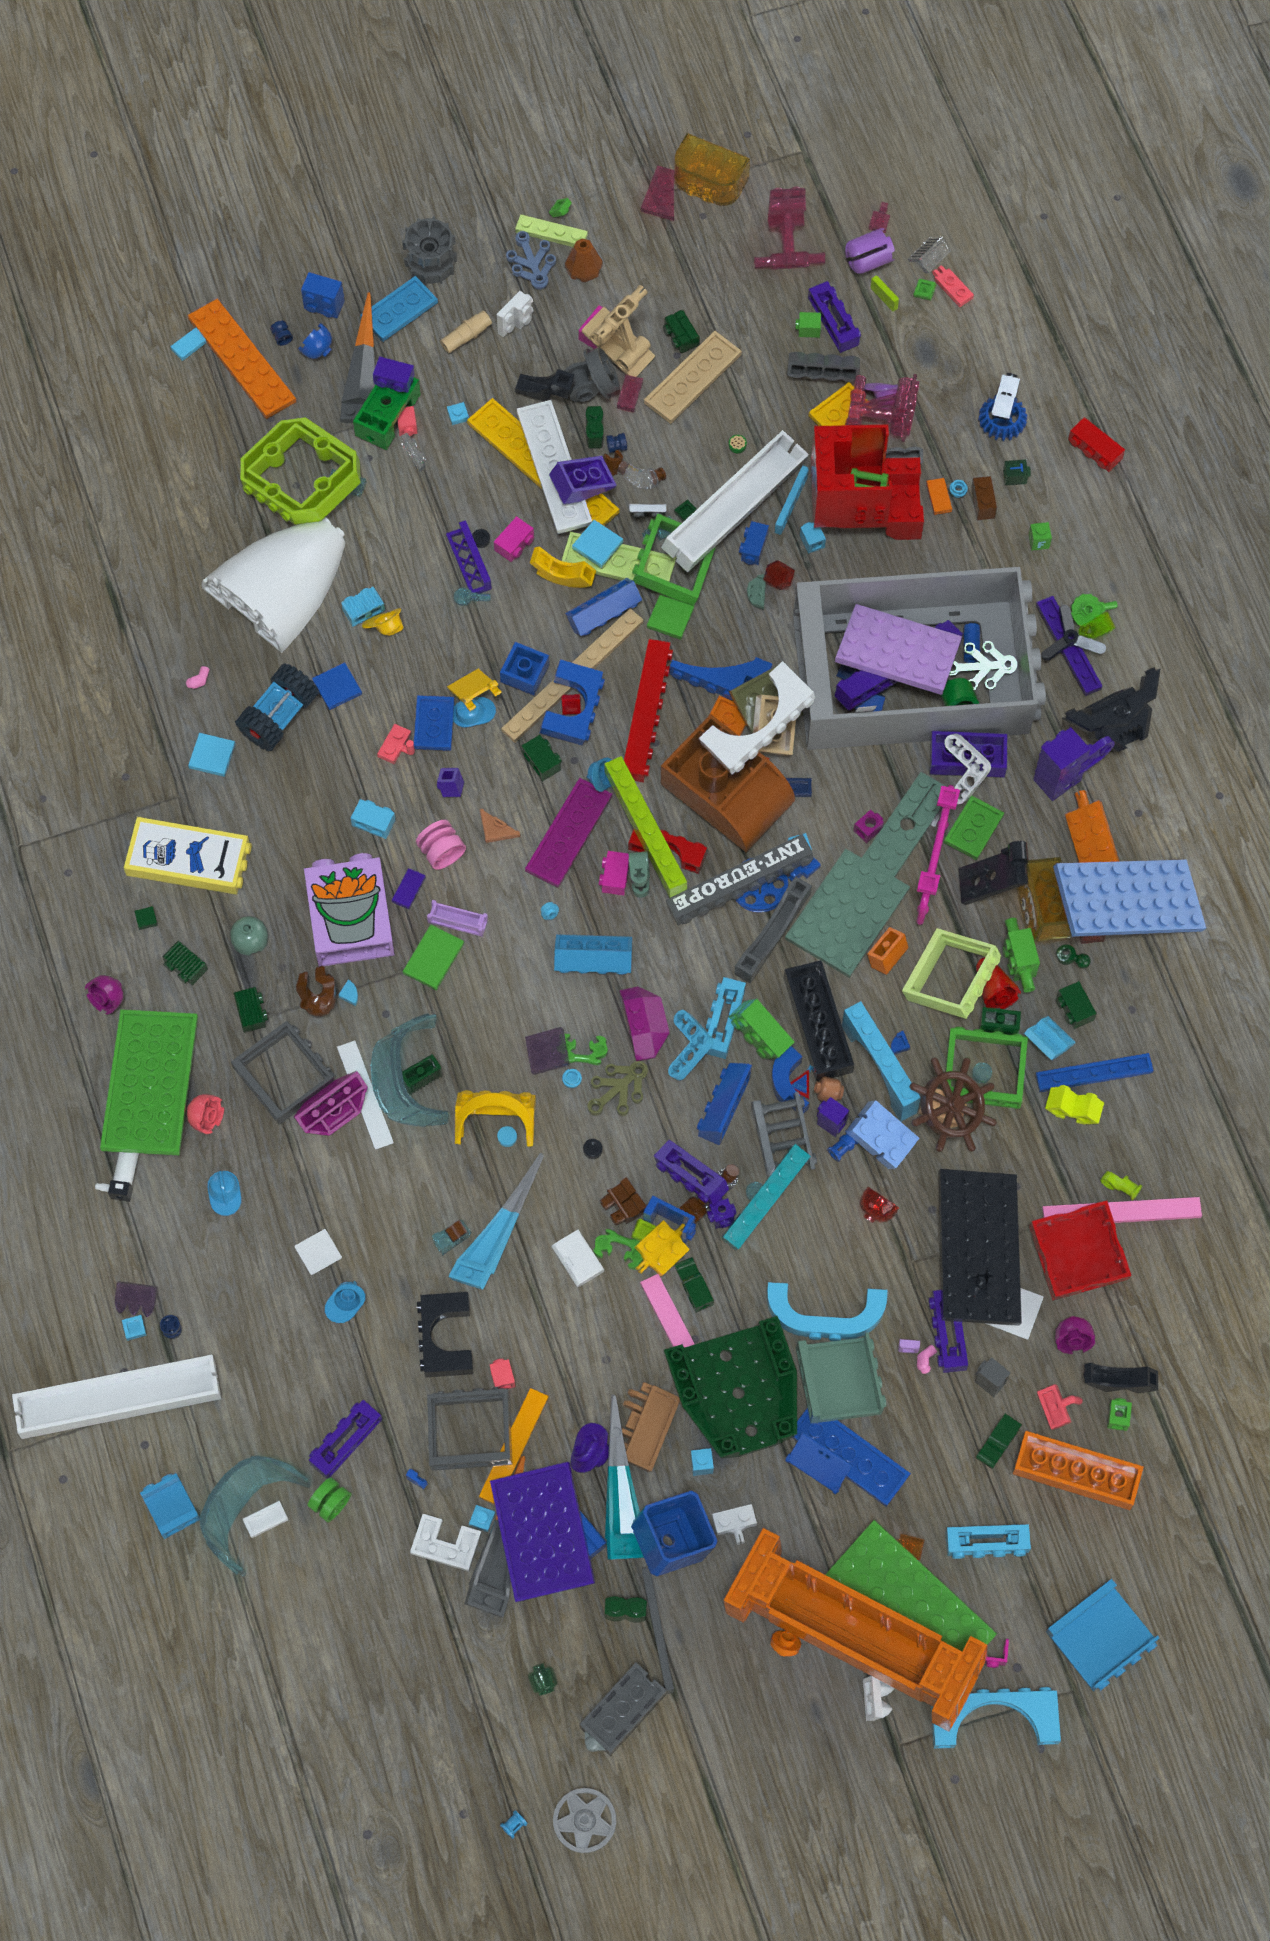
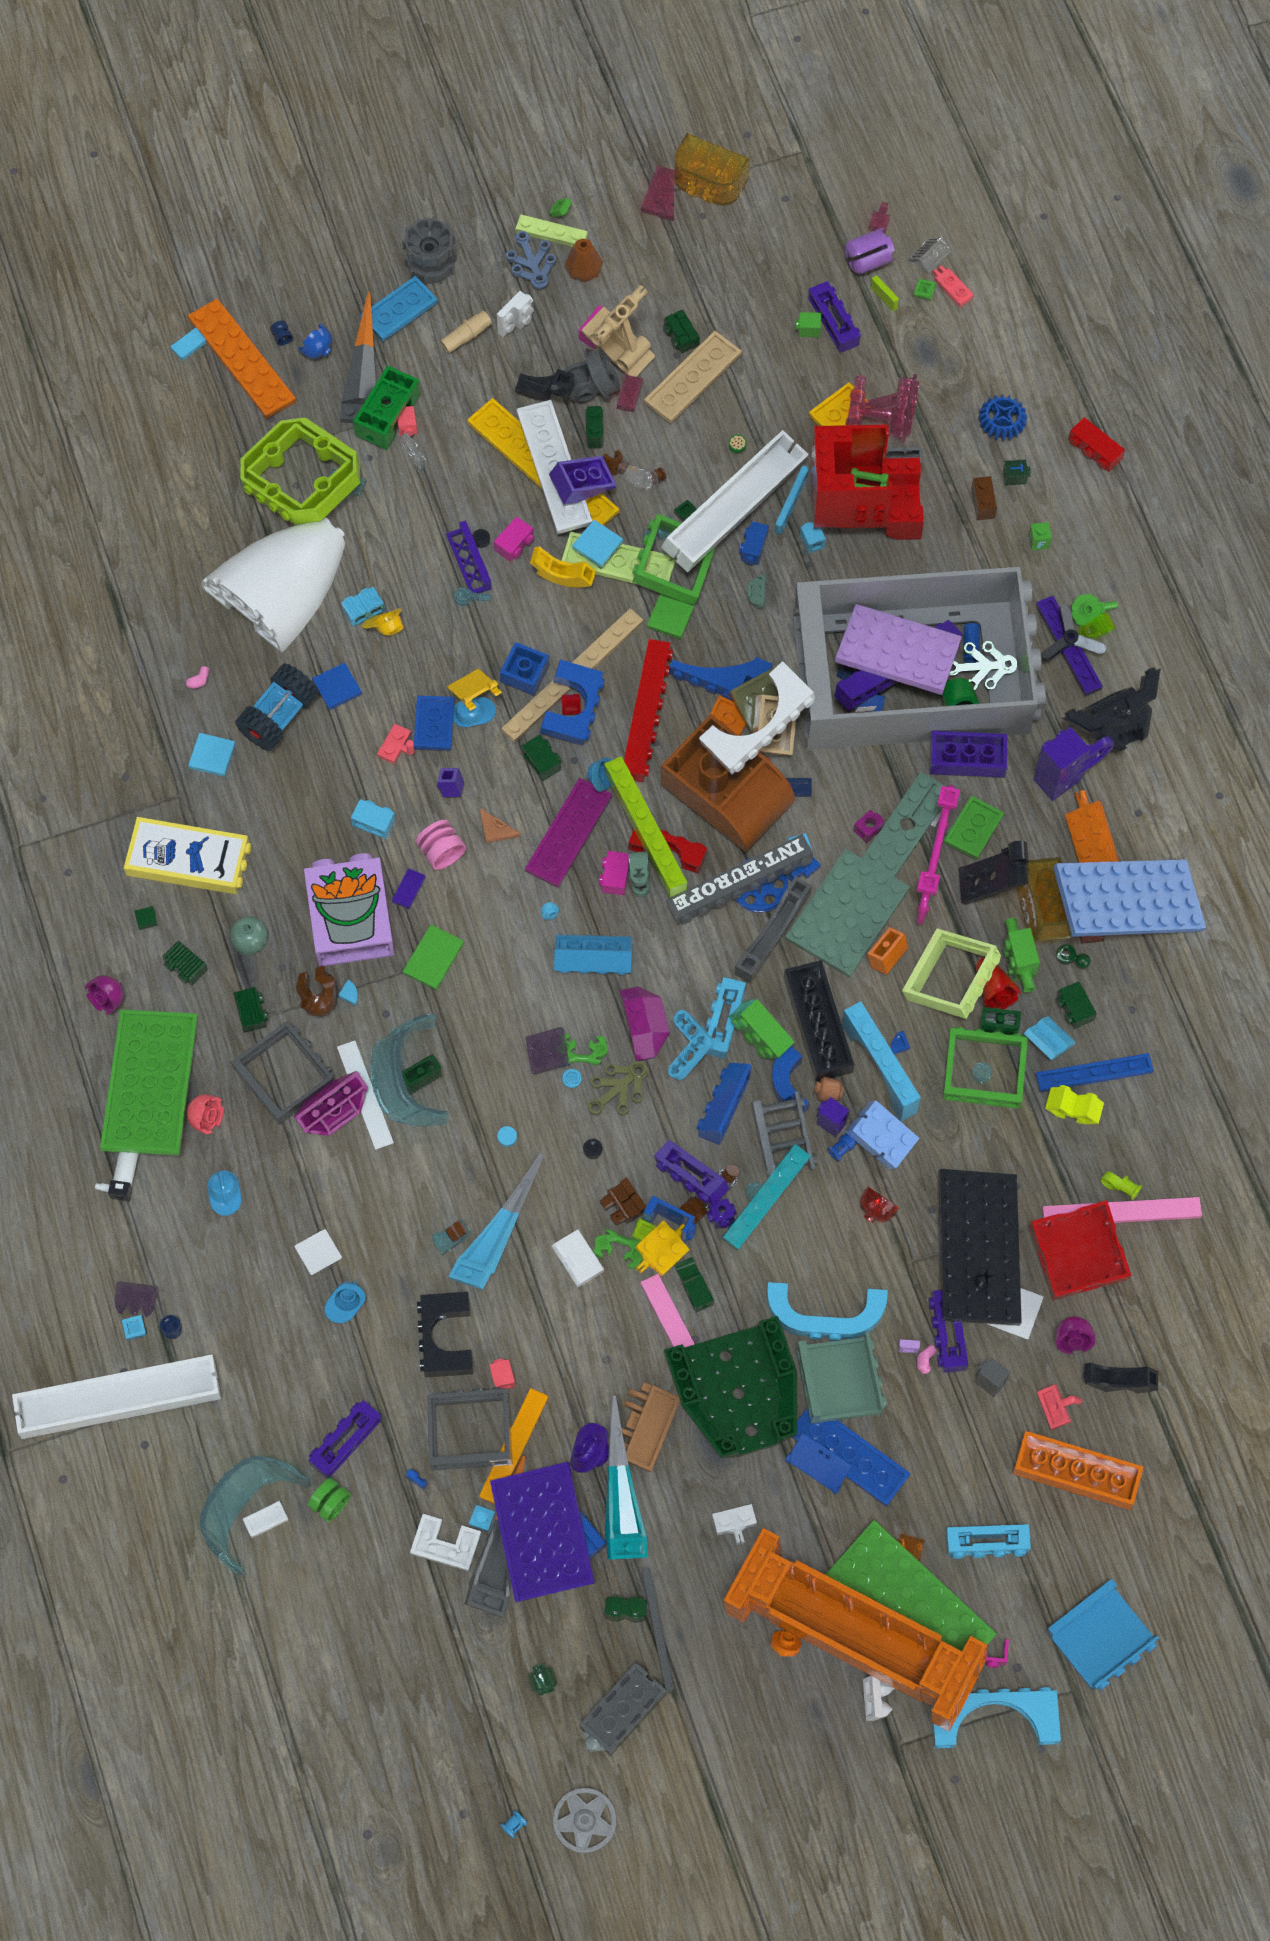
dark azure panel [140,1473,201,1539] -> none
blue brick [301,272,345,318] -> none
dark purple brick [373,356,415,393] -> none
lavender container [427,900,488,937] -> none
medium azure plate [447,402,469,425] -> none
yellow piece [455,1090,536,1147] -> none
brick [565,578,642,636] -> none
dark blue wheel [606,433,627,454] -> none
plate [630,504,666,518] -> none
blue plate [631,1491,717,1576] -> none
medium azure brick [691,1448,714,1476] -> none
clear pink plate [754,187,825,270] -> none
clear red panel [763,560,795,590] -> none
dark grey brick [787,352,860,382] -> none
piece [790,1065,812,1100] -> none
medium lavender piece [862,383,903,406] -> none
reddish brown brick [909,1057,997,1152] -> none
orange tile [926,478,952,515] -> none
white beam [945,733,991,804] -> none
medium azure plate [949,480,968,498] -> none
dark green piece [976,1413,1022,1469] -> none
arch [992,373,1020,421] -> none
bright green brick [1107,1398,1132,1431] -> none

